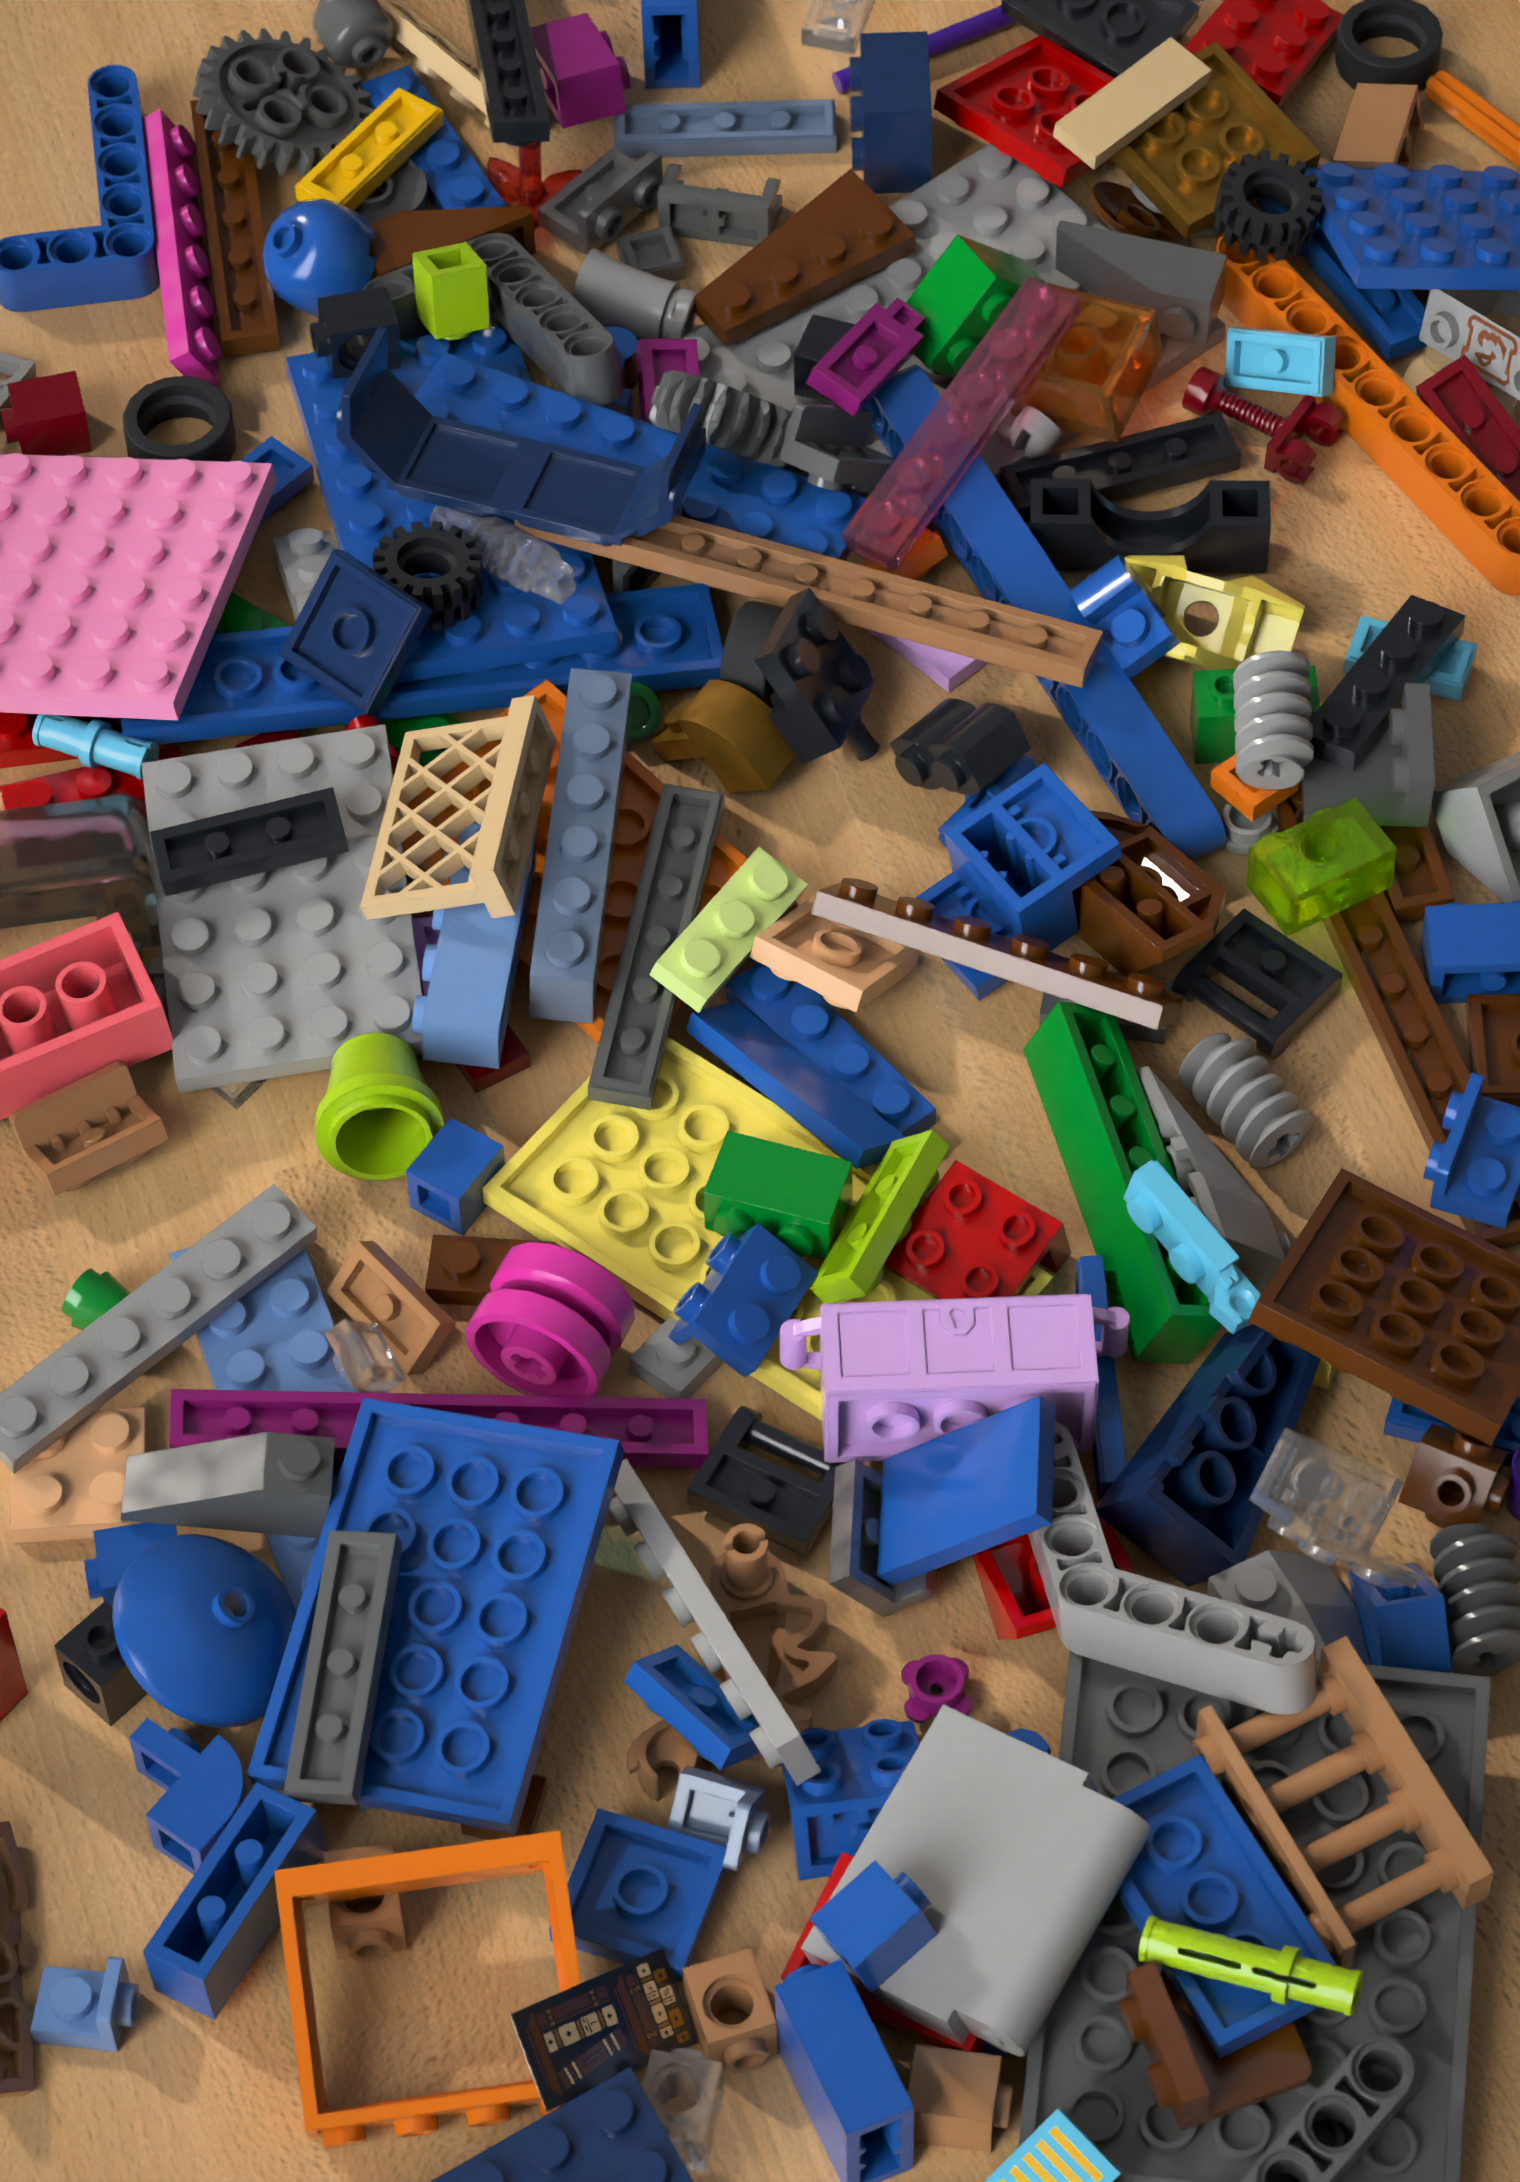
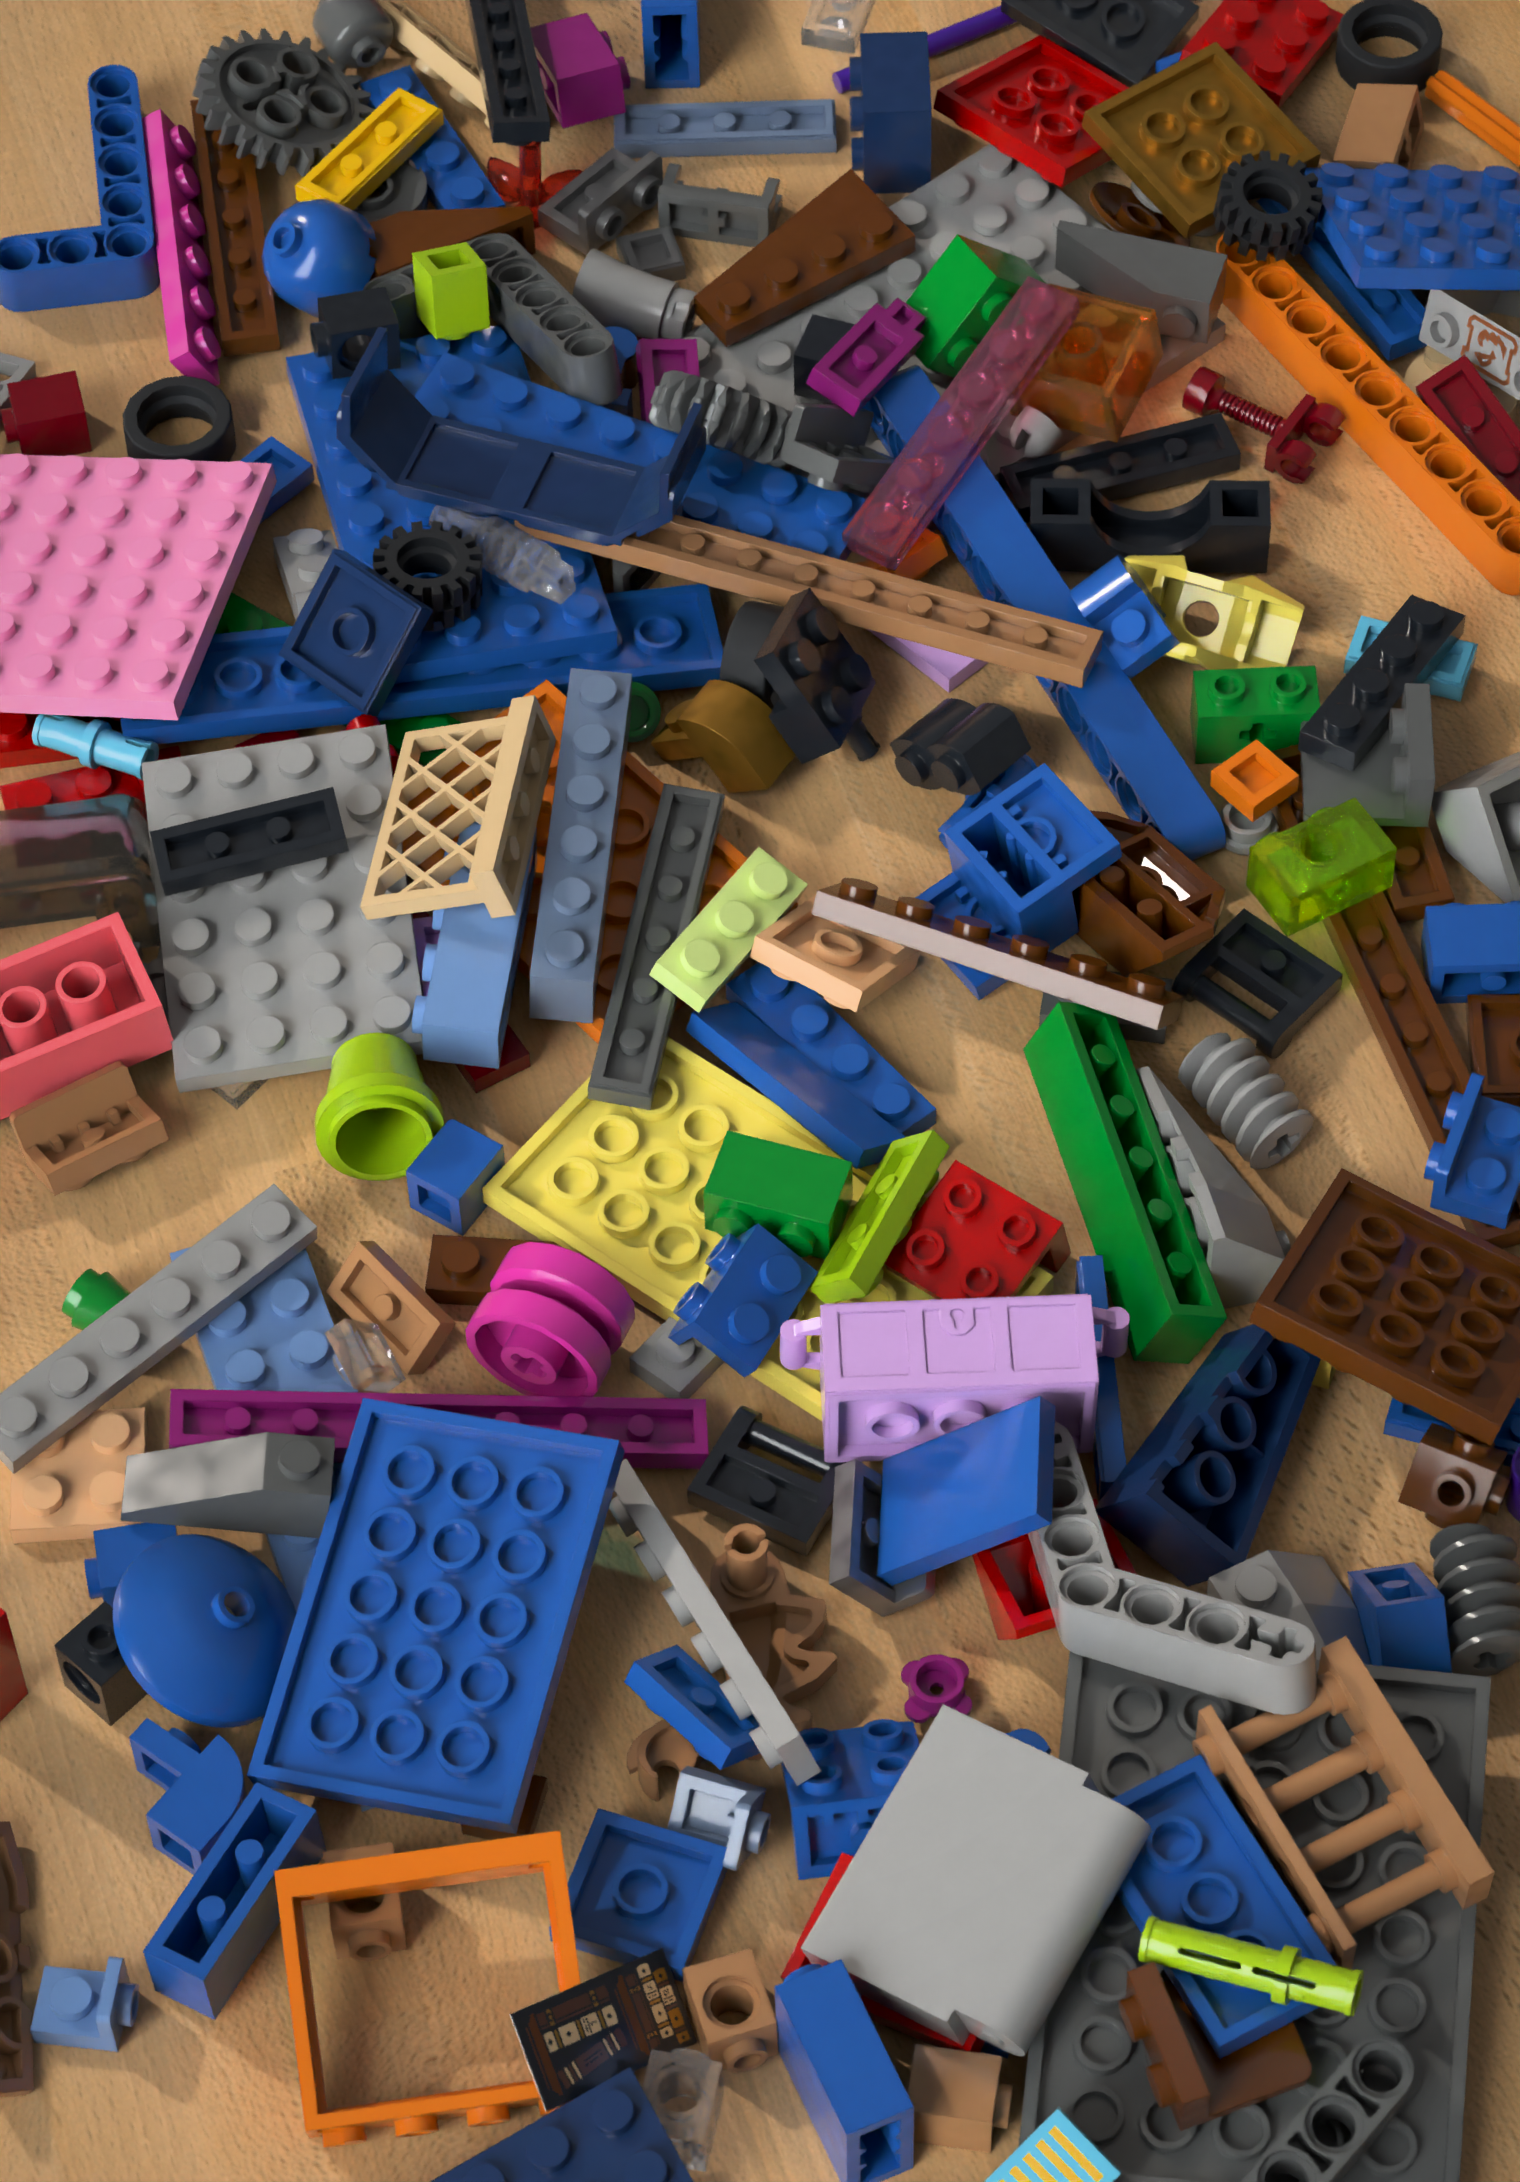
dark grey plate [284,1530,403,1805] -> none
blue brick [809,1860,937,1993] -> none
tan tile [1053,37,1212,170] -> none
medium azure hinge [1123,1160,1261,1334] -> none
medium azure plate [1225,327,1336,397] -> none
light grey piece [1233,650,1314,790] -> none
clear bracket [1249,1427,1421,1589] -> none

